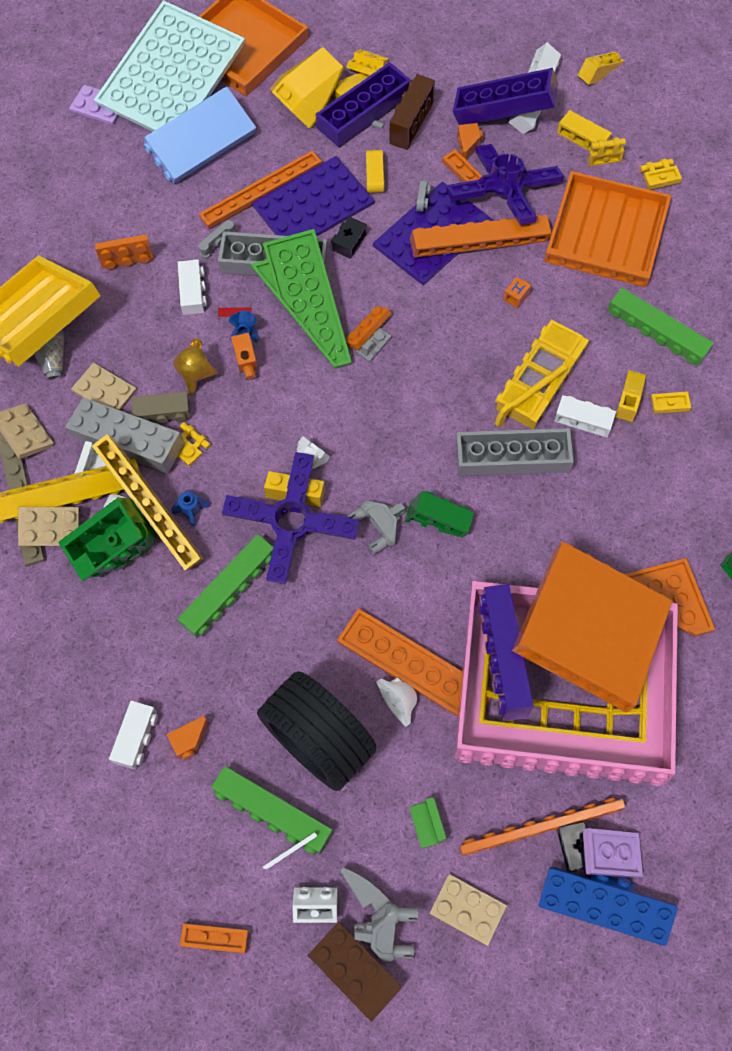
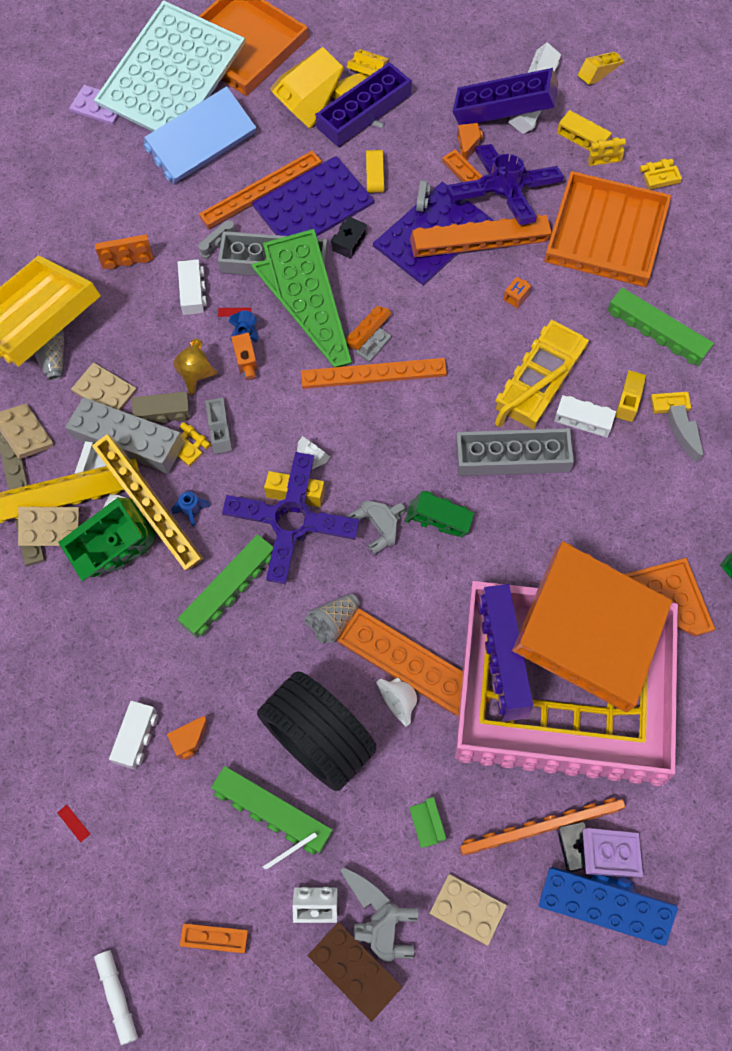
reddish brown brick [389,74,435,150] -> none
none -> red window [57,804,90,843]
none -> white piece [94,950,138,1046]
none -> light grey slope [205,398,232,454]
none -> orange plate [301,358,447,389]
none -> light grey cone [304,594,360,644]
none -> light grey slope [667,405,704,462]

